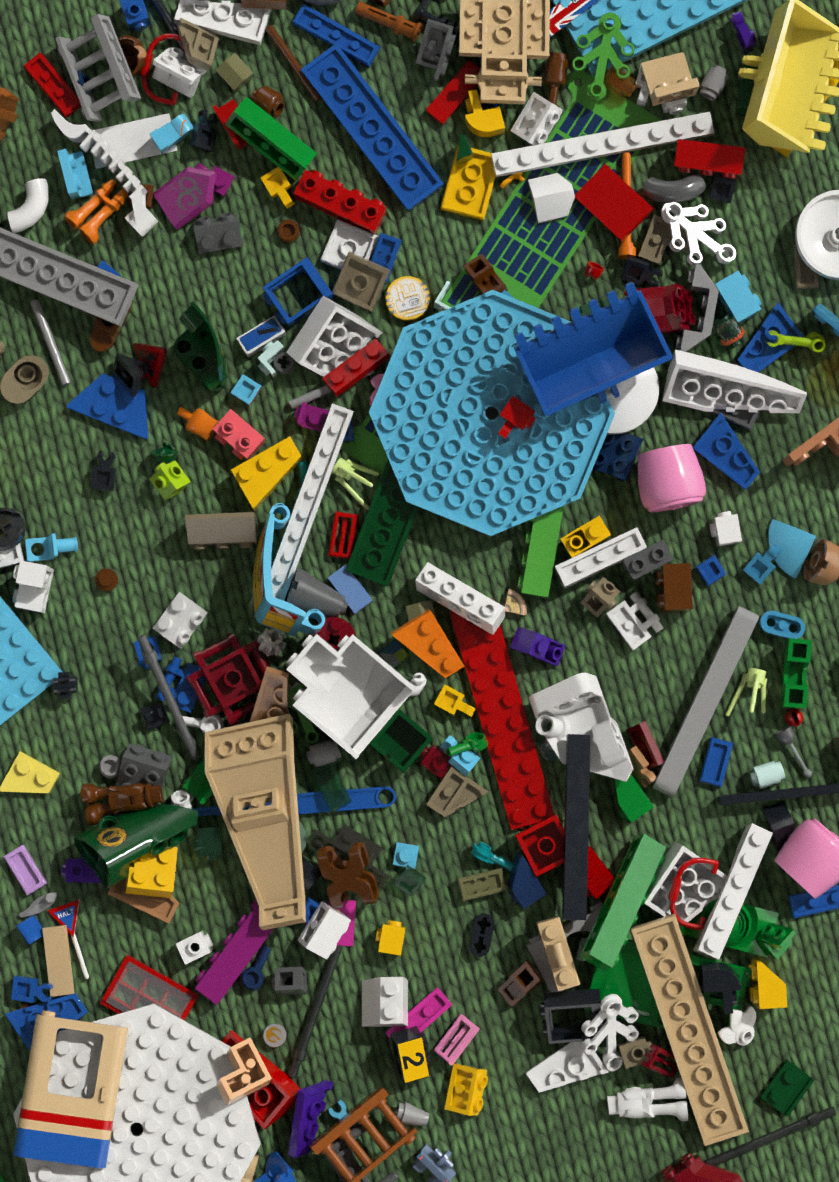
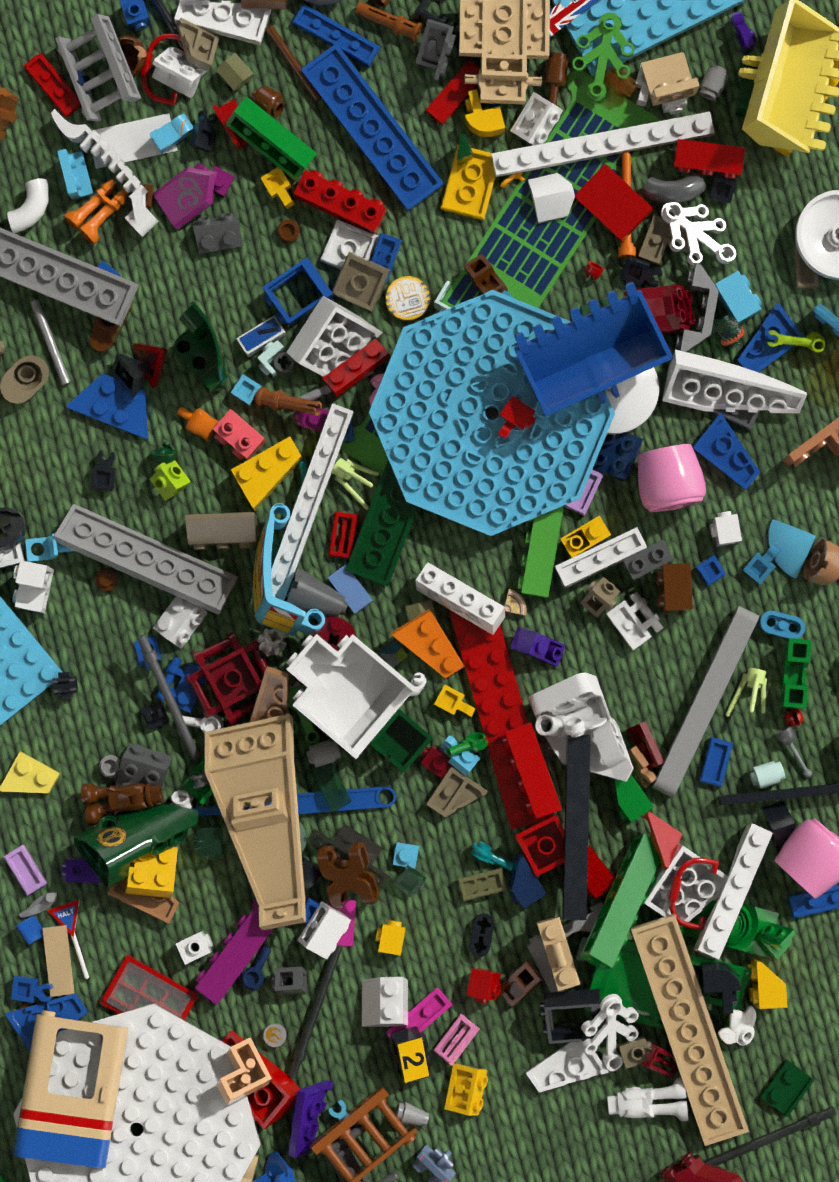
none -> light grey plate [54,504,238,615]
none -> dark grey bush [190,771,209,789]
none -> dark orange pin [256,387,322,416]
none -> red brick [467,968,501,1004]
none -> red brick [502,723,562,819]
none -> lavender tile [564,470,603,516]
none -> white plate [565,714,607,737]
none -> tile [644,812,682,870]

